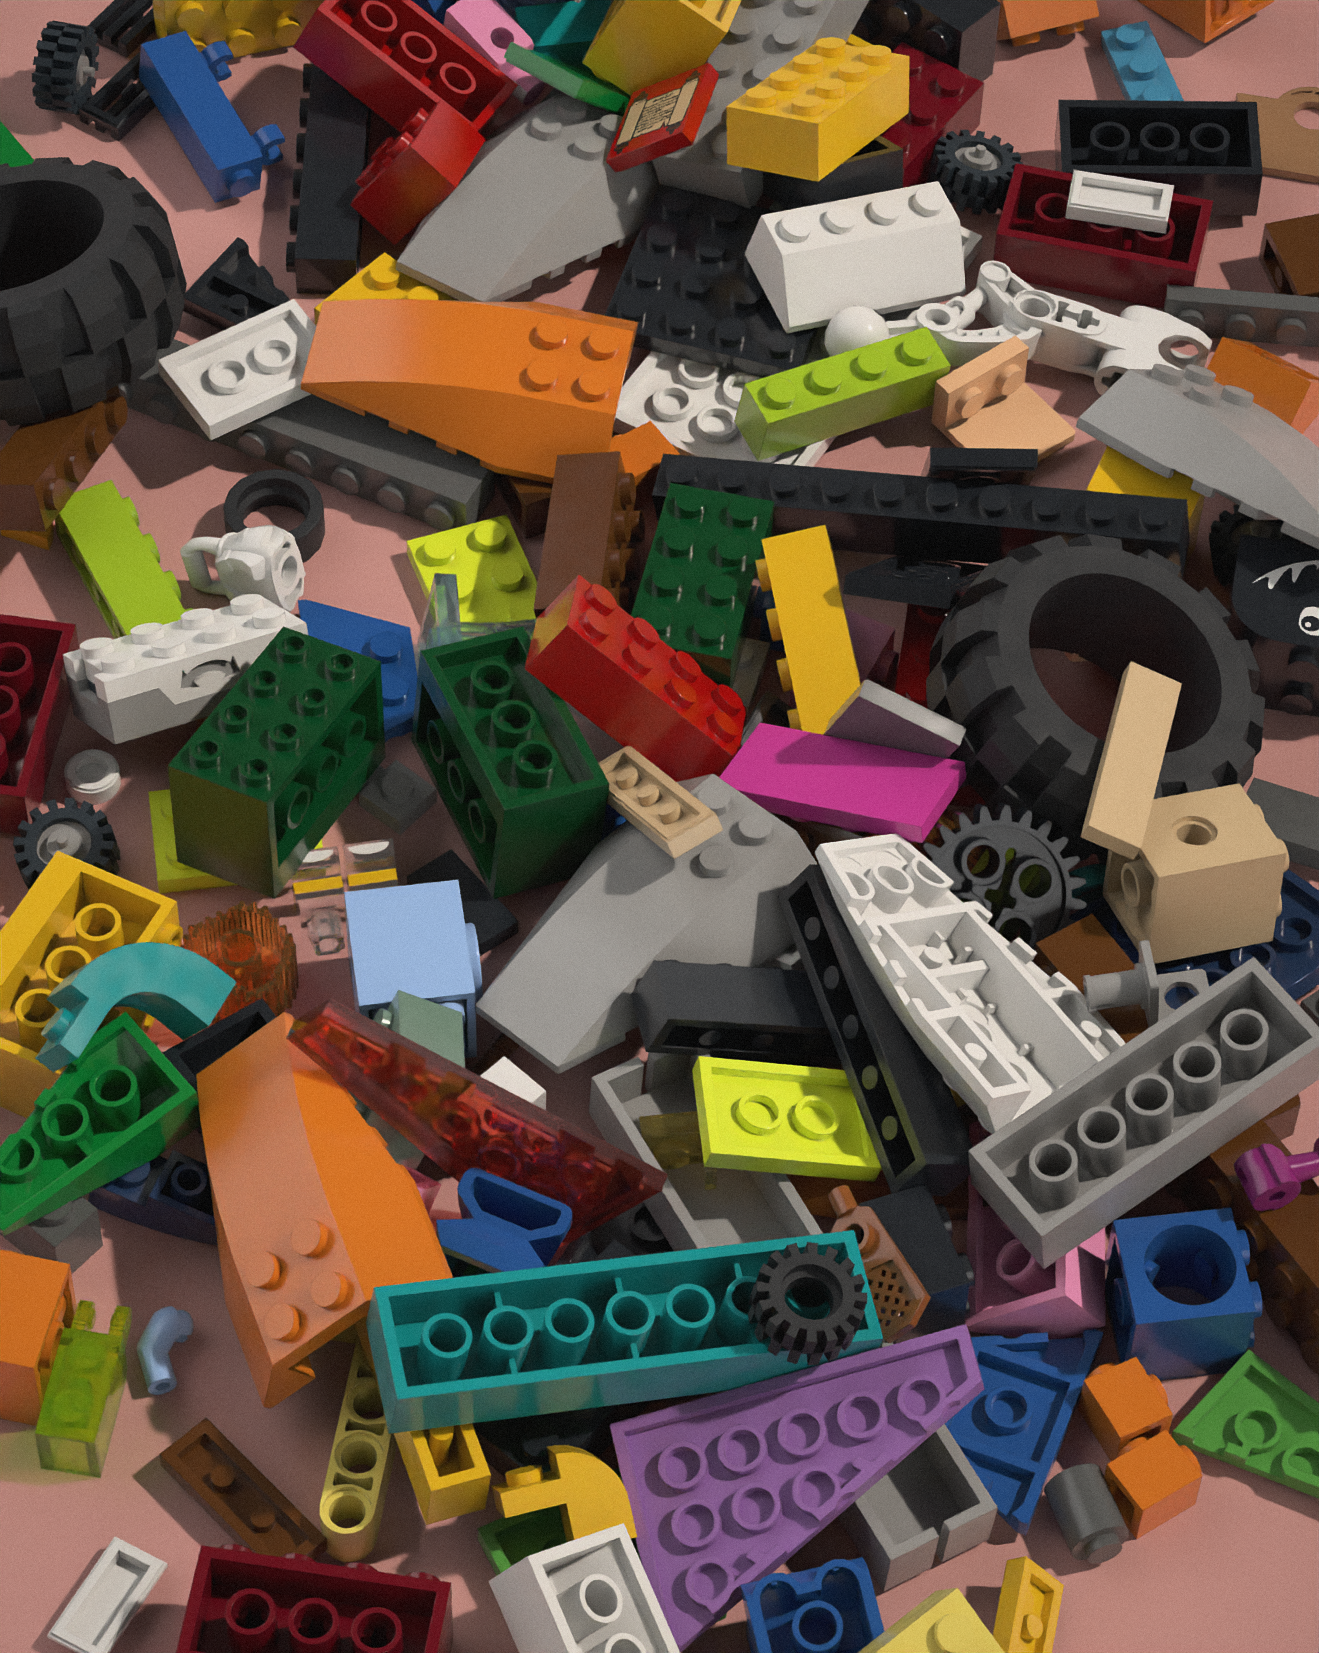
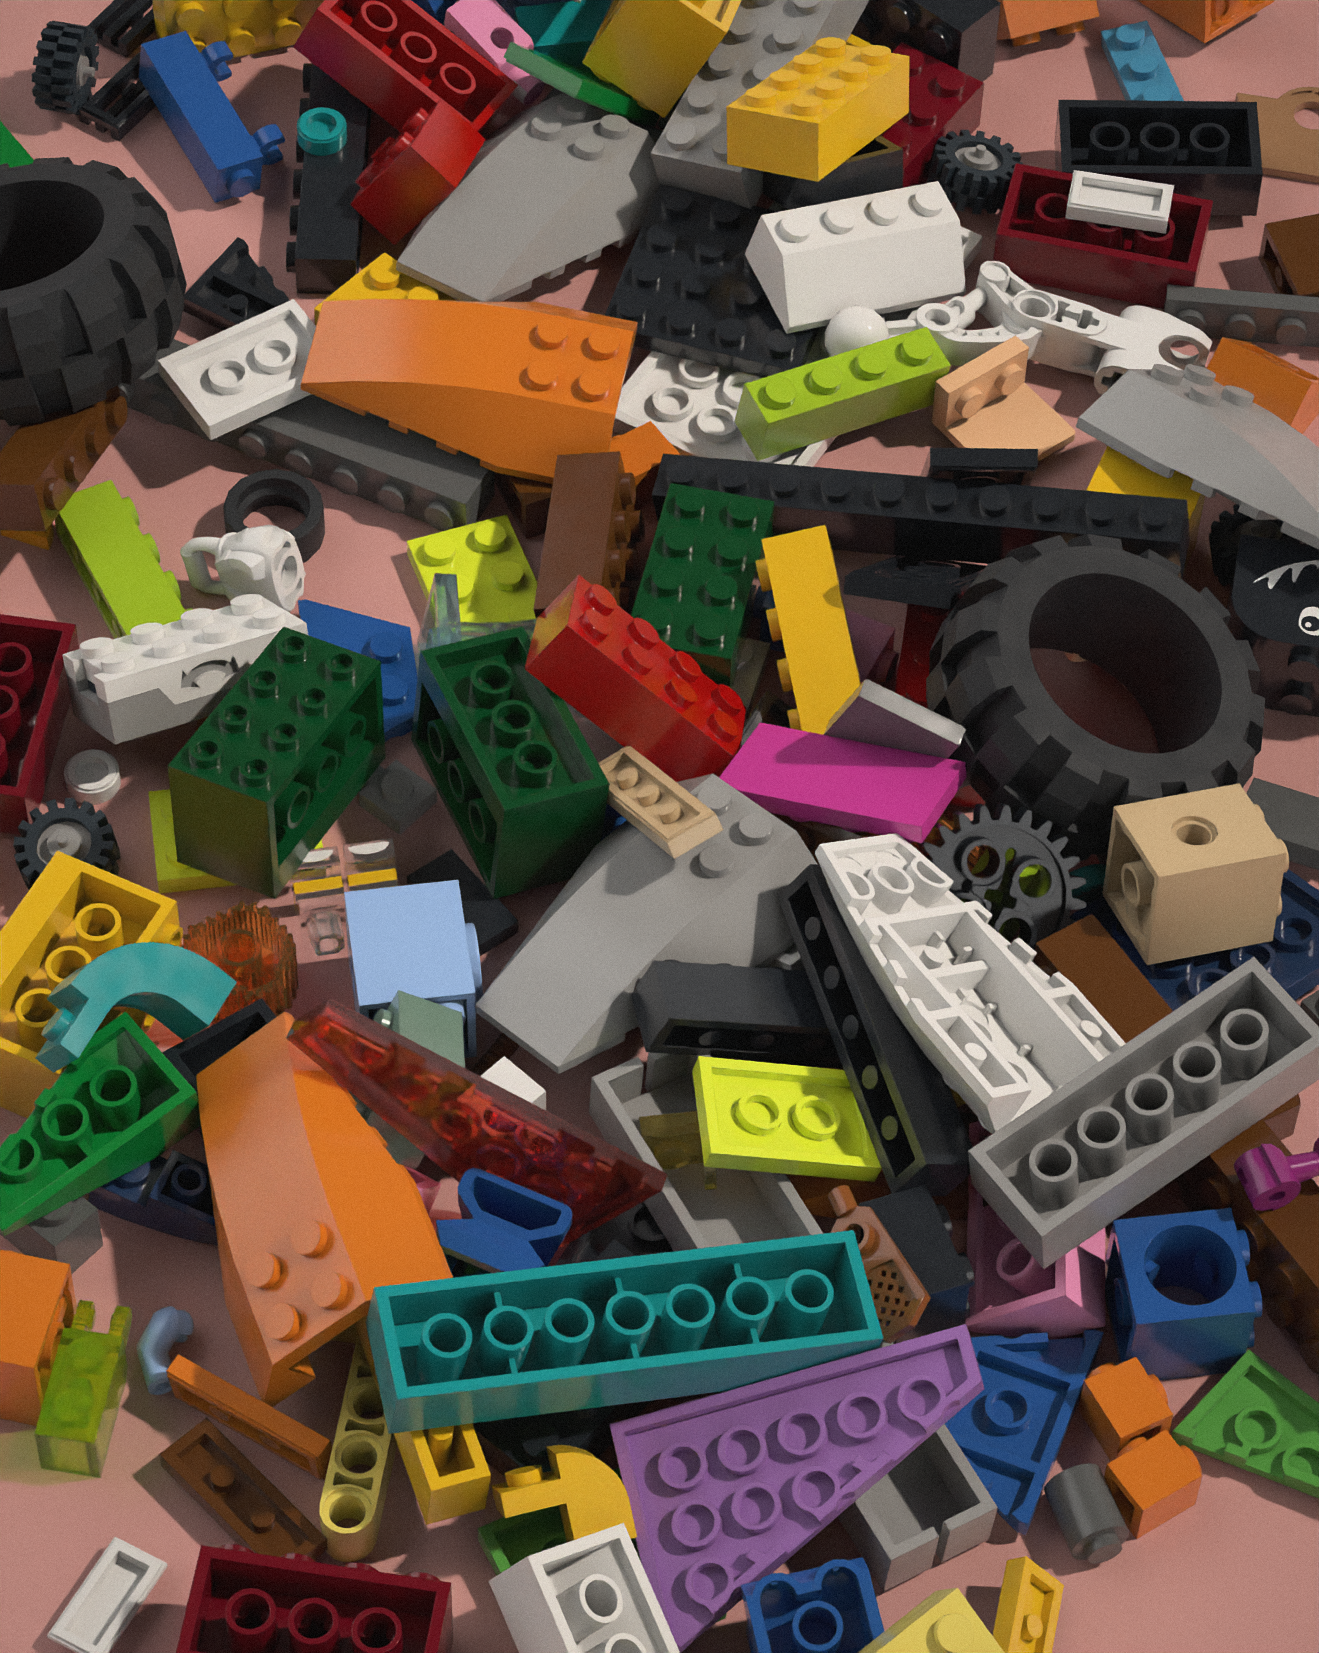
red tile [605,63,719,173] -> none
black tyre [748,1242,867,1365] -> none
tan tile [1080,661,1182,860] -> none
light grey bracket [1083,940,1209,1027] -> none
none -> orange tile [166,1354,332,1480]
none -> teal tile [297,107,347,156]

